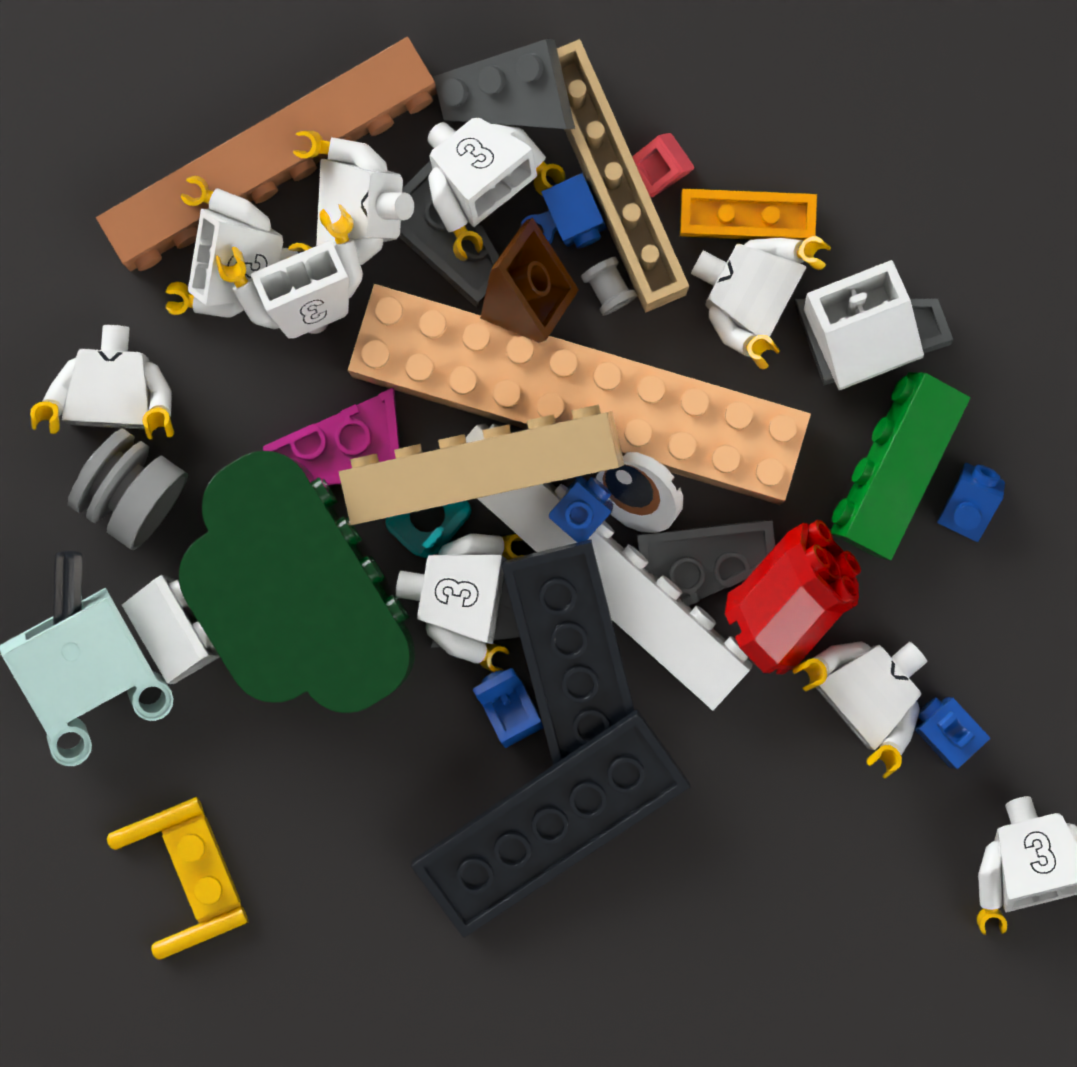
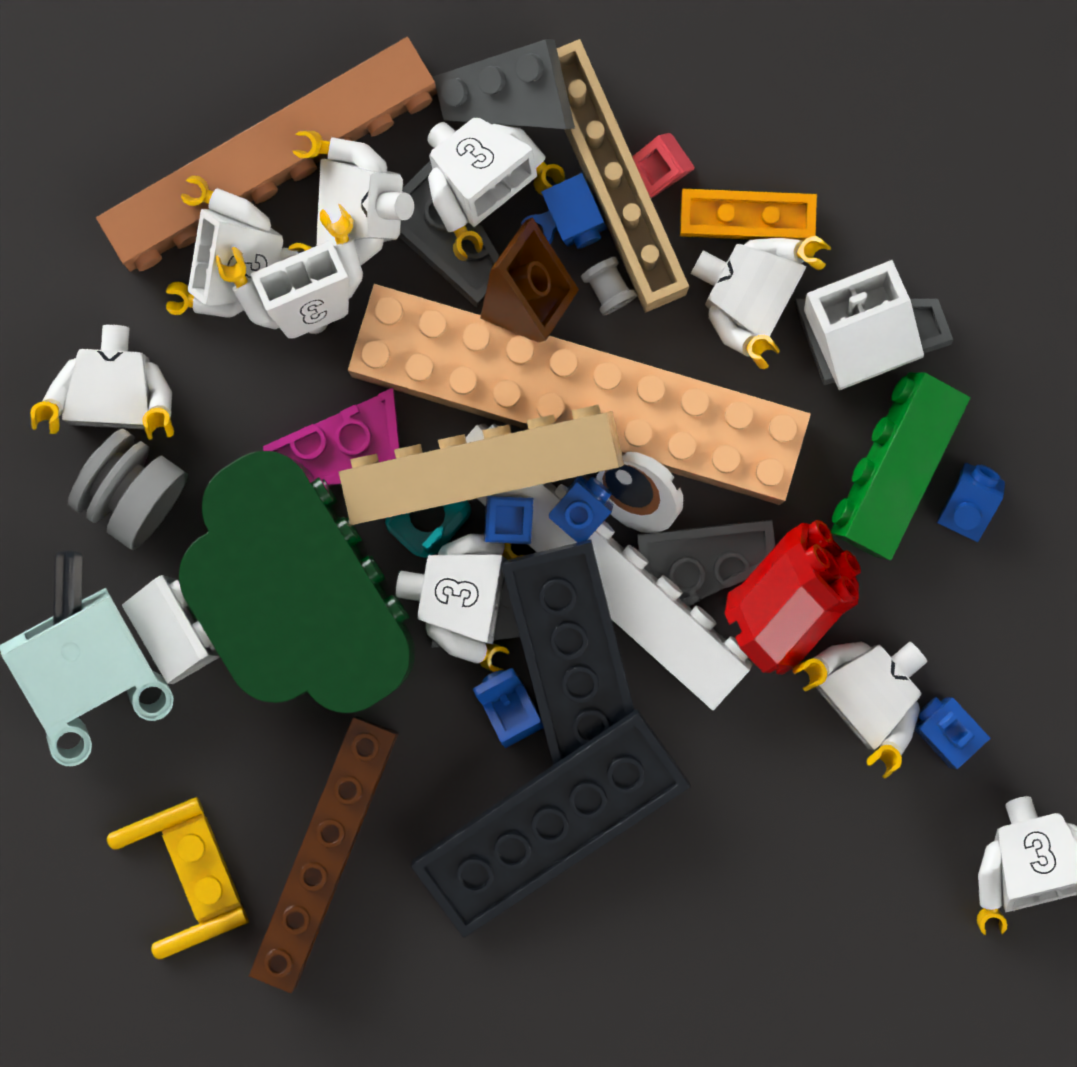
none -> reddish brown brick [249,717,399,994]
none -> blue tile [484,496,533,544]

